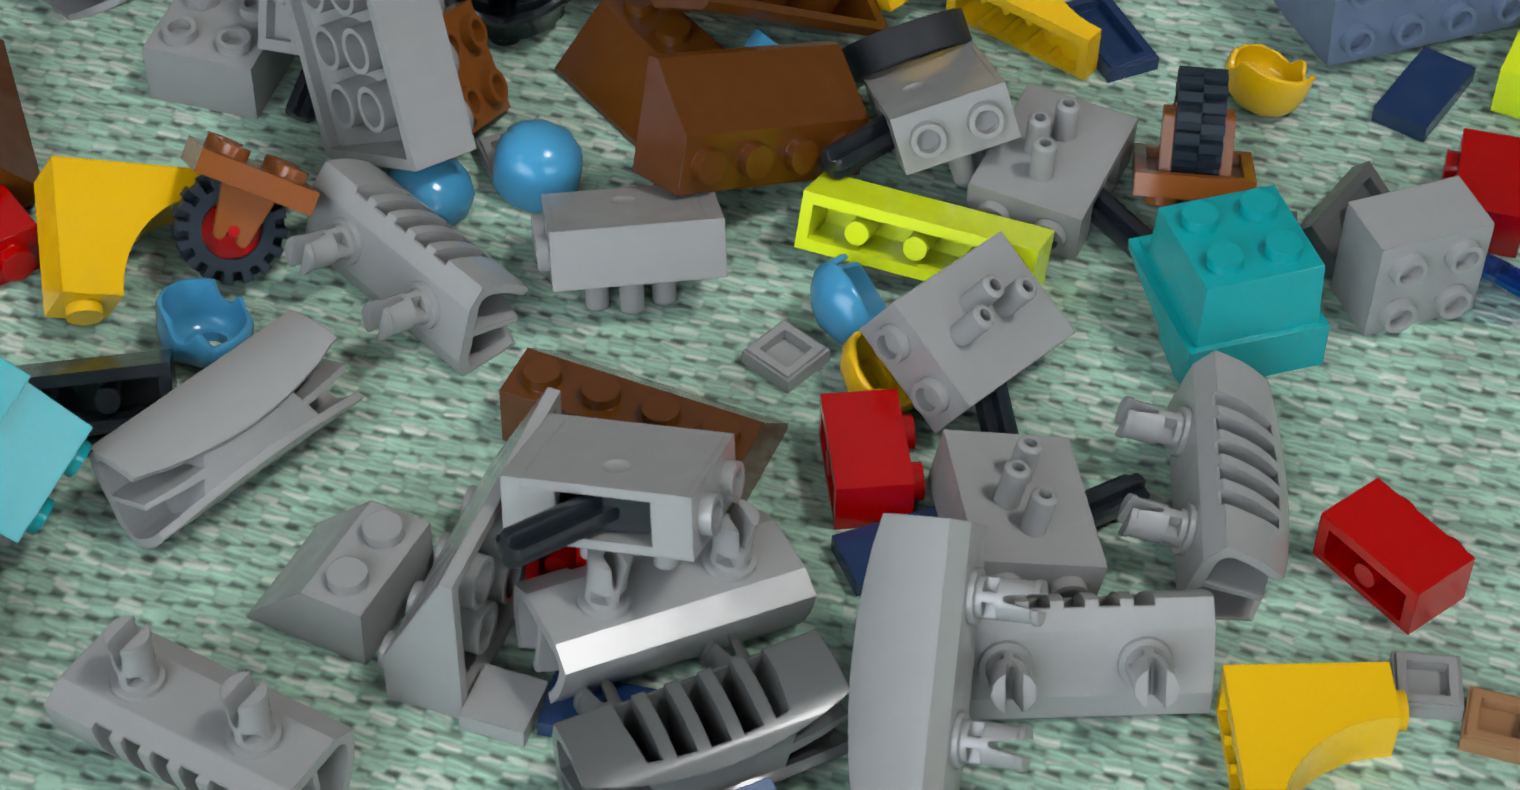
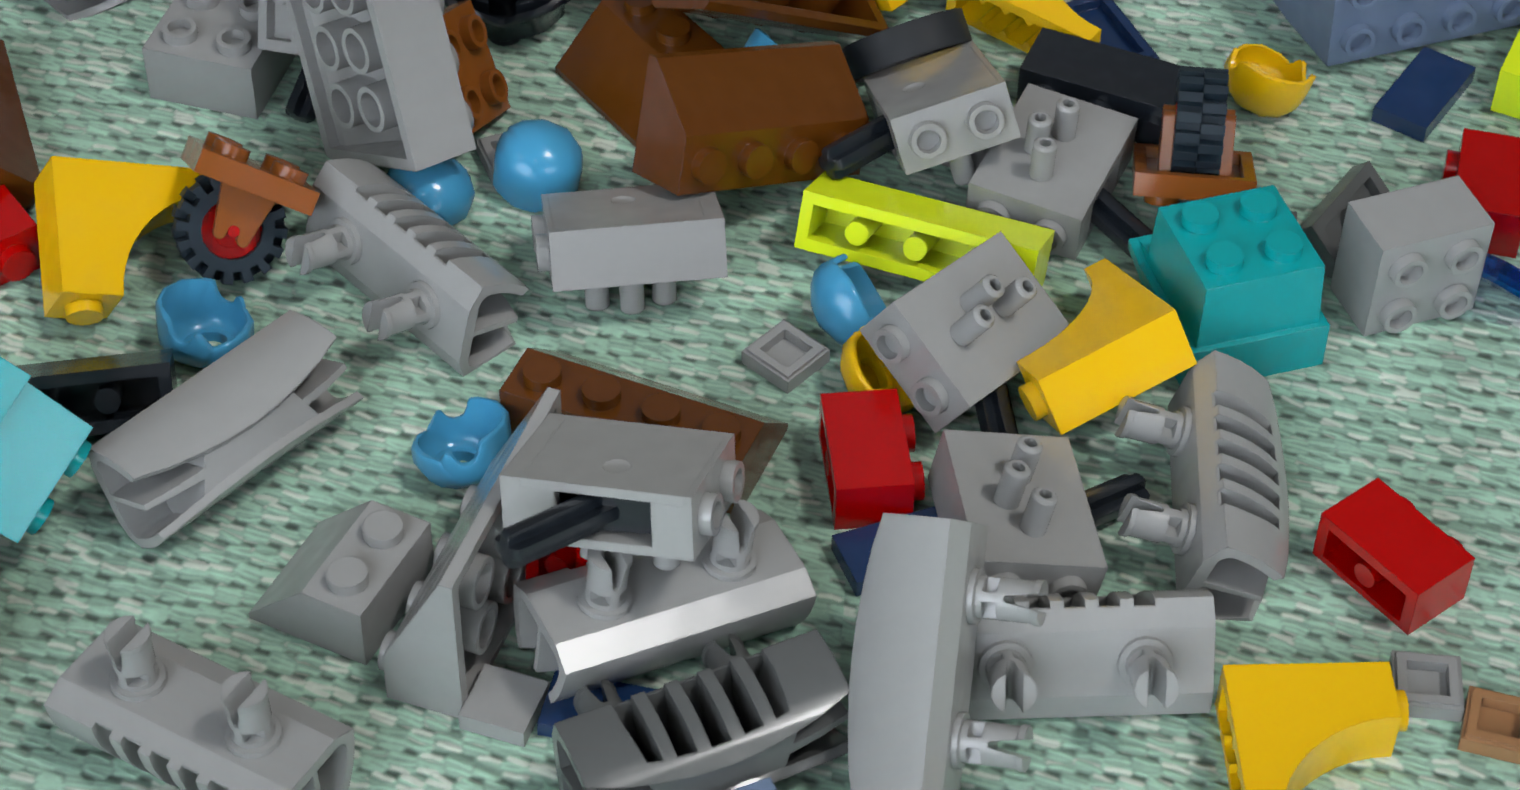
none -> dark azure hair [411,396,512,489]
none -> black brick [1016,27,1181,145]
none -> yellow arch [1016,258,1197,435]

